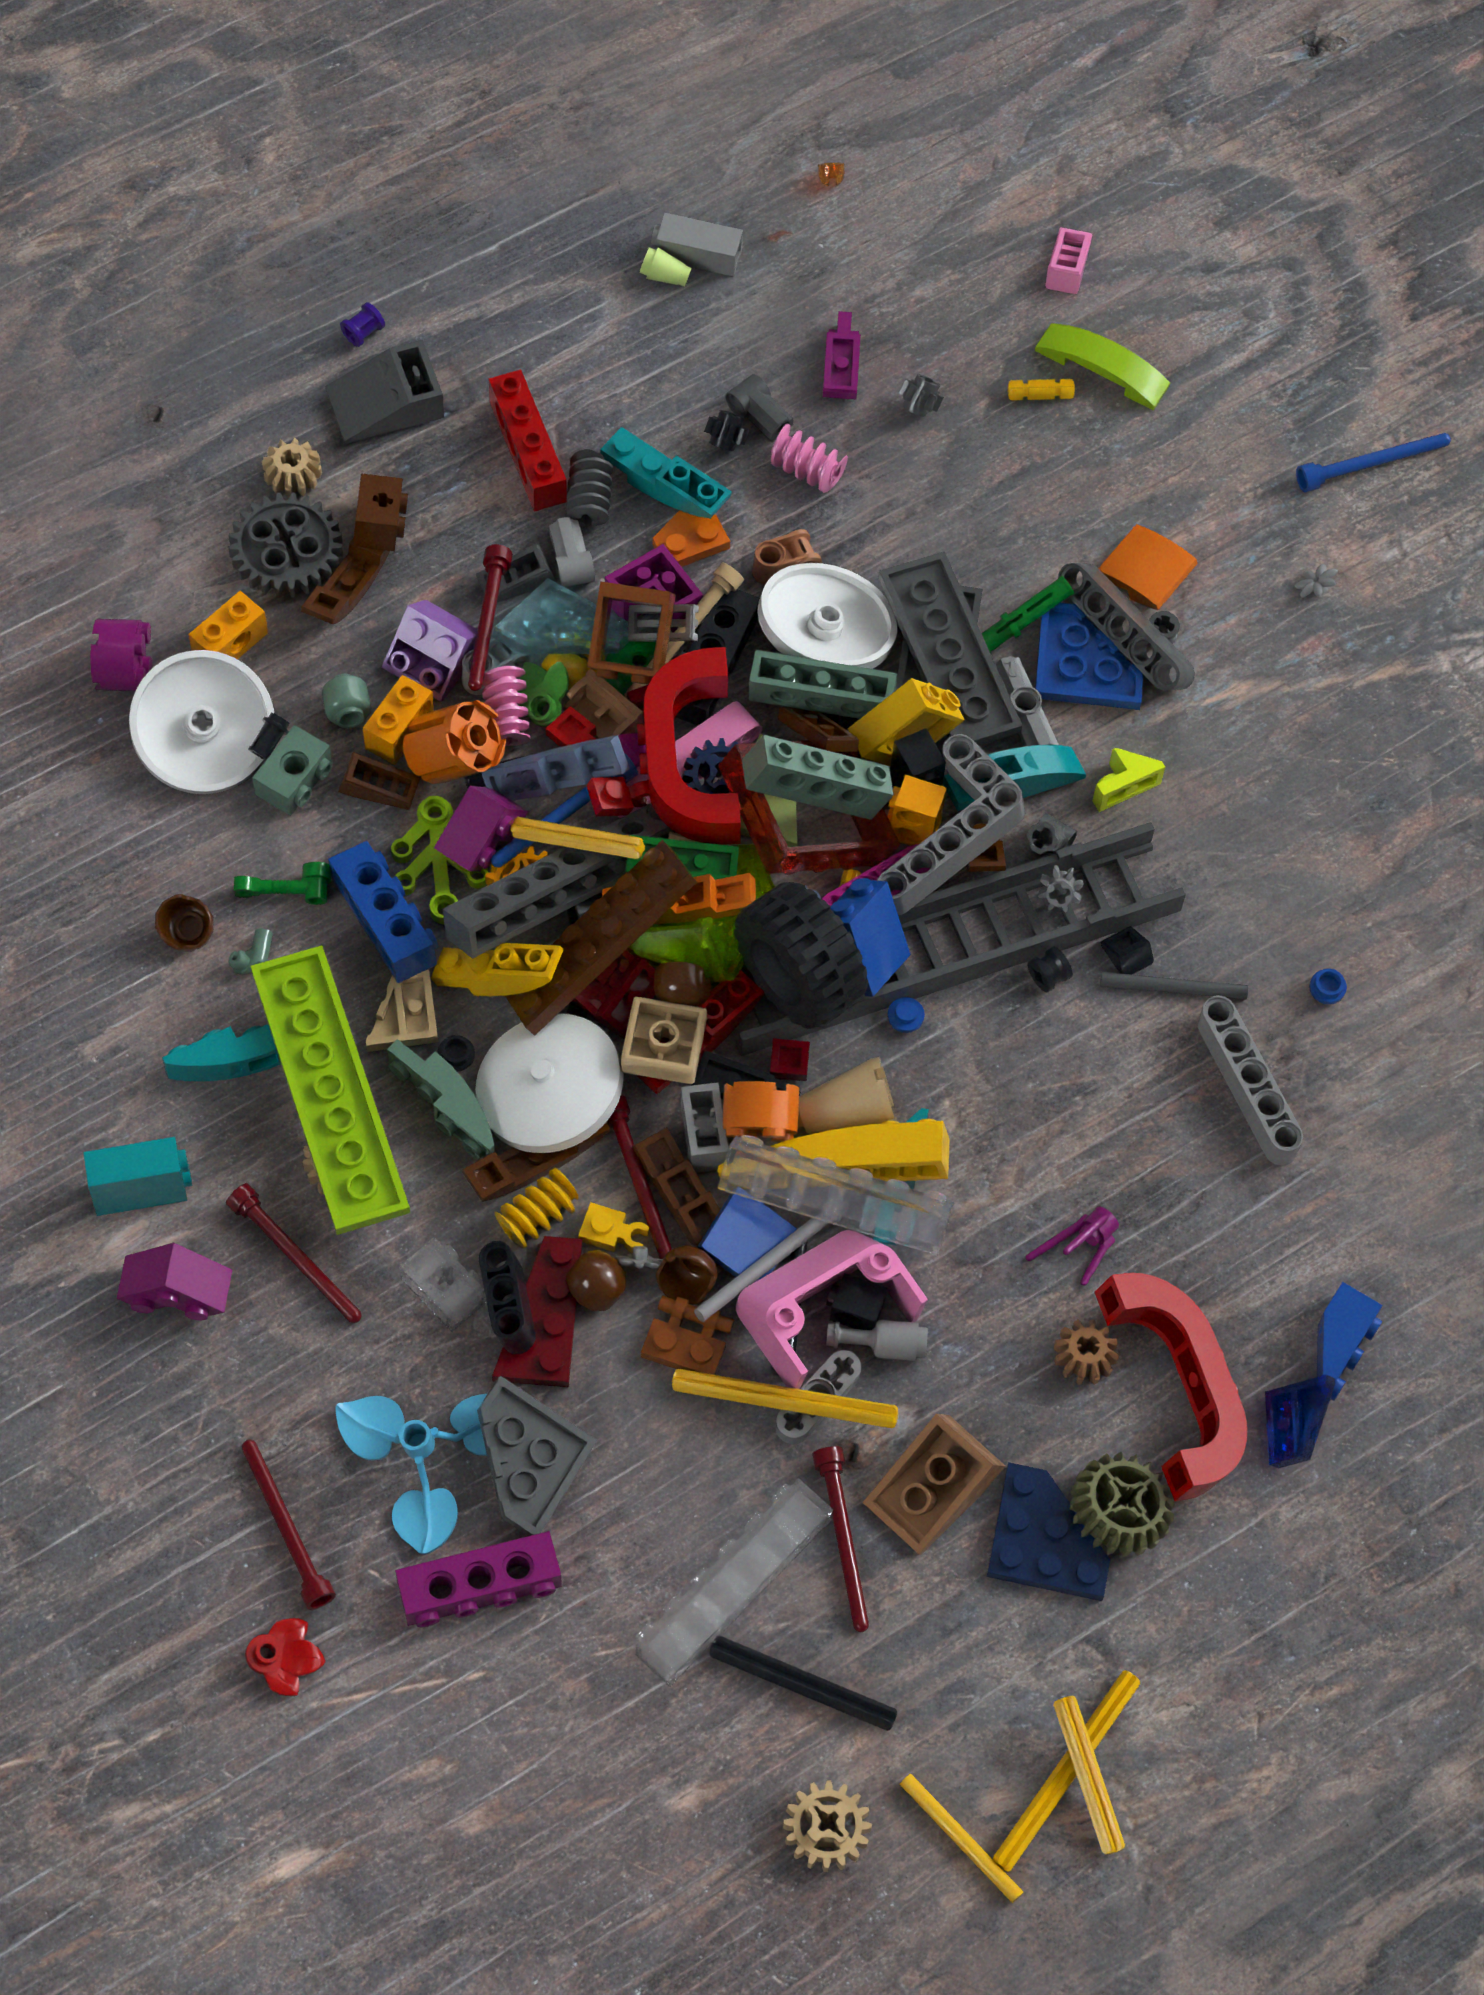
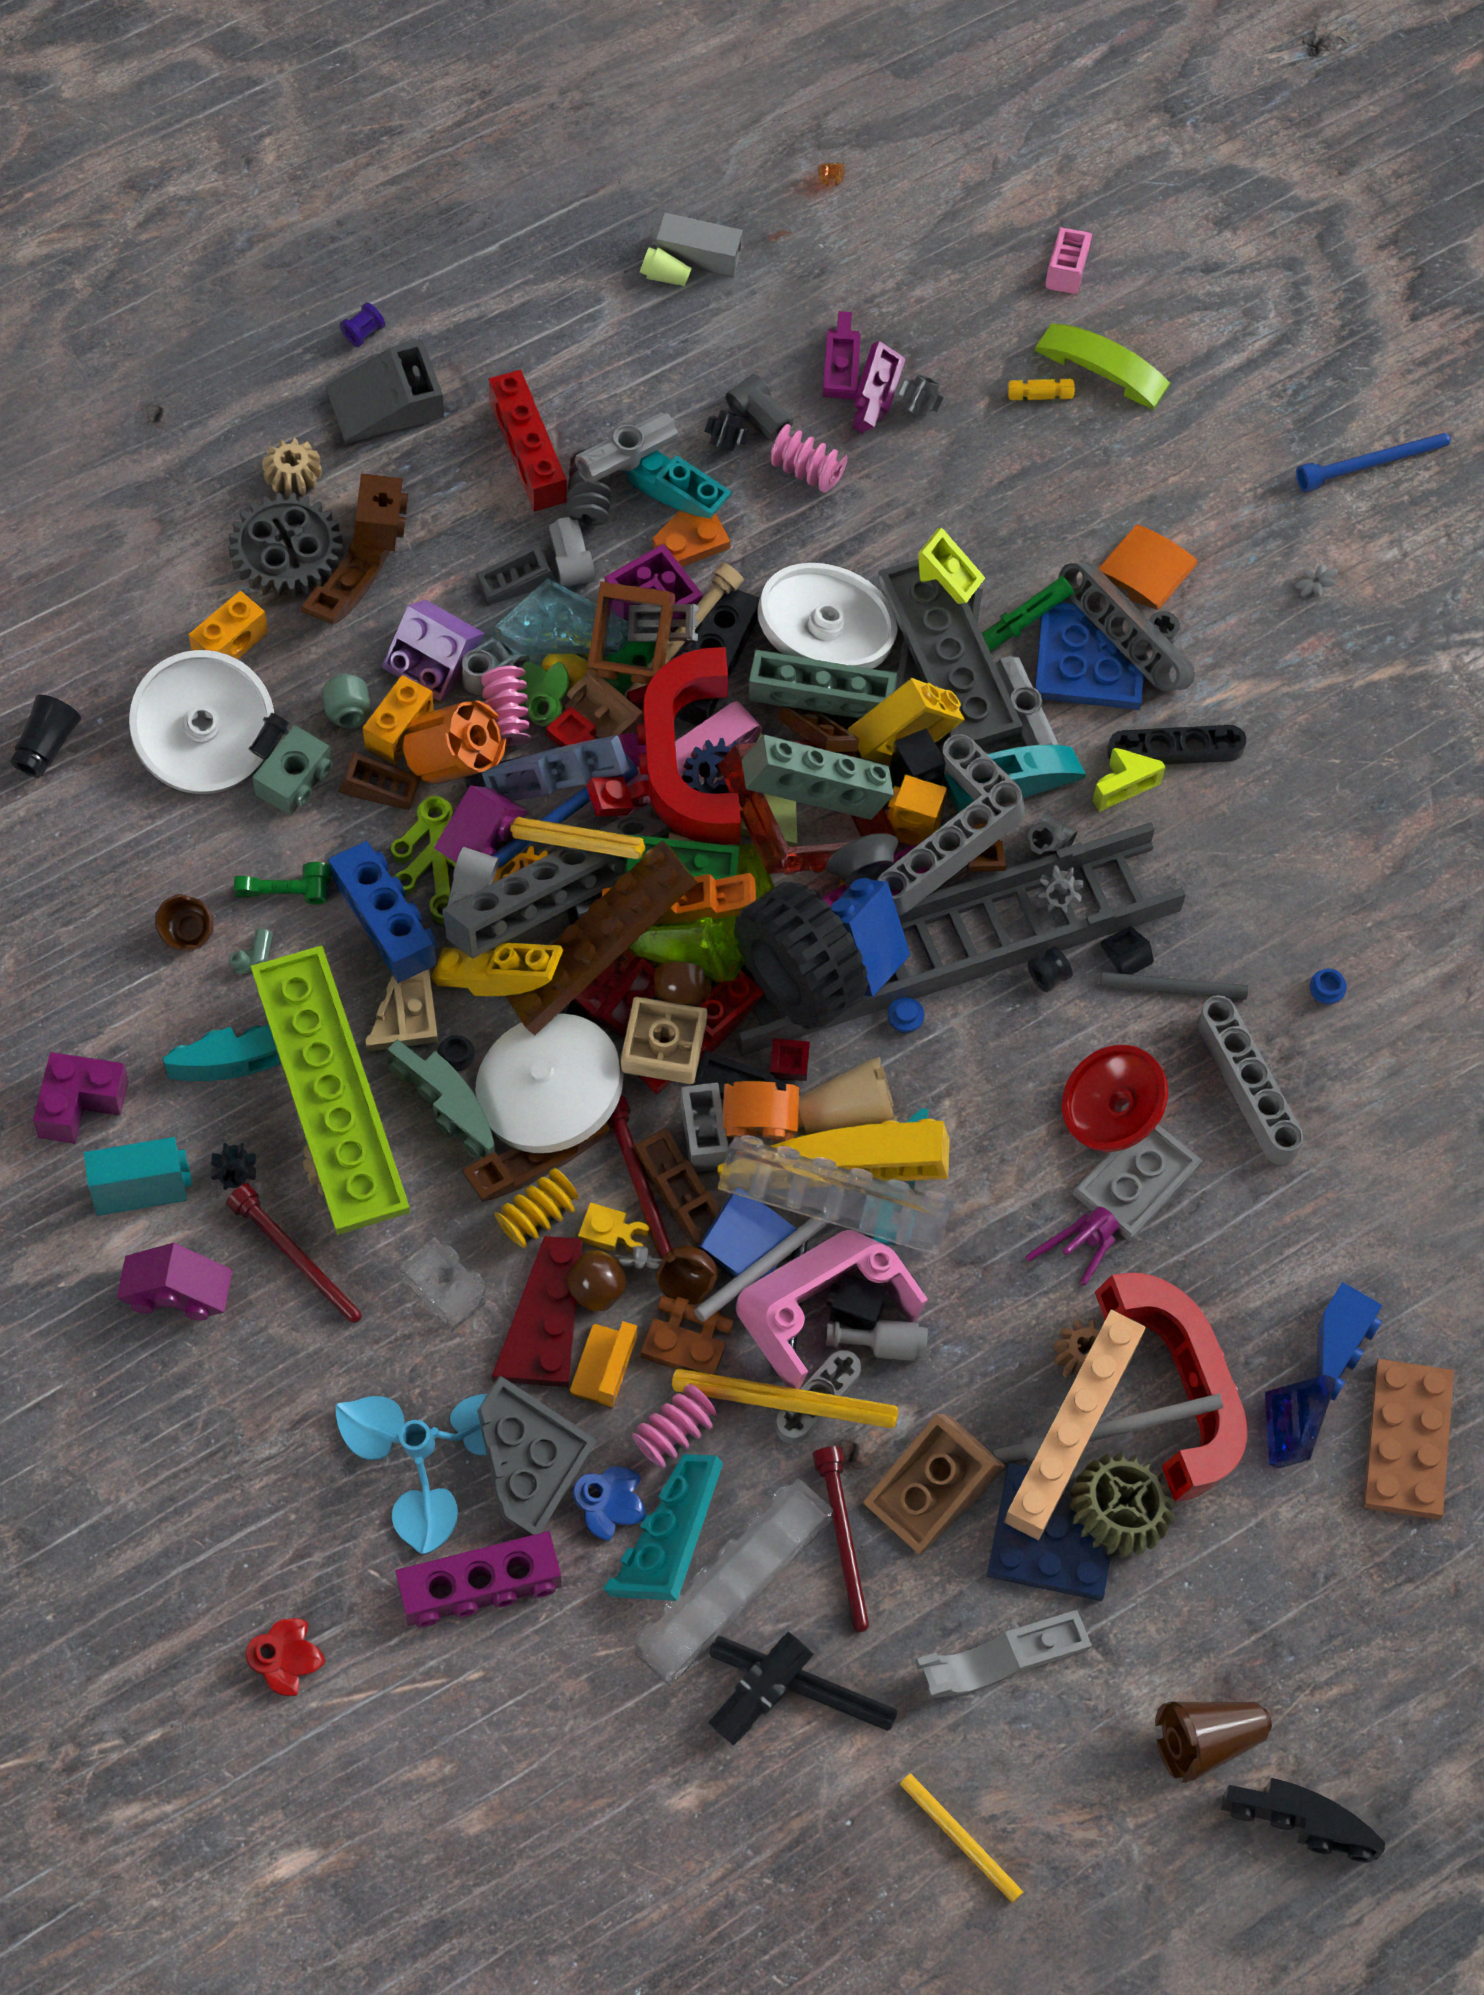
magenta brick [90,619,152,691] -> none
dark red piece [242,1439,336,1610] -> none
dark red piece [468,544,513,691] -> none
black beam [479,1241,536,1354] -> none
nougat piece [752,529,822,585] -> none
tan gear [783,1780,872,1872] -> none
yellow axle [993,1670,1140,1872] -> none
yellow axle [1053,1696,1125,1854] -> none
none -> black plant [10,694,81,778]
none -> magenta brick [33,1052,129,1144]
none -> black gear [211,1143,256,1190]
none -> light grey piece [448,847,499,906]
none -> light orange panel [570,1321,637,1408]
none -> blue plate [573,1466,646,1541]
none -> light grey piece [575,412,678,483]
none -> teal wing [603,1454,723,1601]
none -> bright pink piece [631,1384,717,1469]
none -> black piece [708,1631,815,1746]
none -> dark grey piece [826,833,898,886]
none -> magenta hinge [852,340,905,434]
none -> light grey piece [915,1610,1092,1699]
none -> neon yellow slope [918,527,985,604]
none -> light grey bar [993,1393,1224,1464]
none -> light nougat arch [1004,1310,1146,1540]
none -> red dish [1062,1045,1168,1152]
none -> light grey tile [1072,1124,1203,1242]
none -> black beam [1107,725,1247,765]
none -> reddish brown cone [1155,1701,1272,1783]
none -> black slope [1221,1778,1385,1863]
none -> nougat plate [1363,1359,1454,1520]

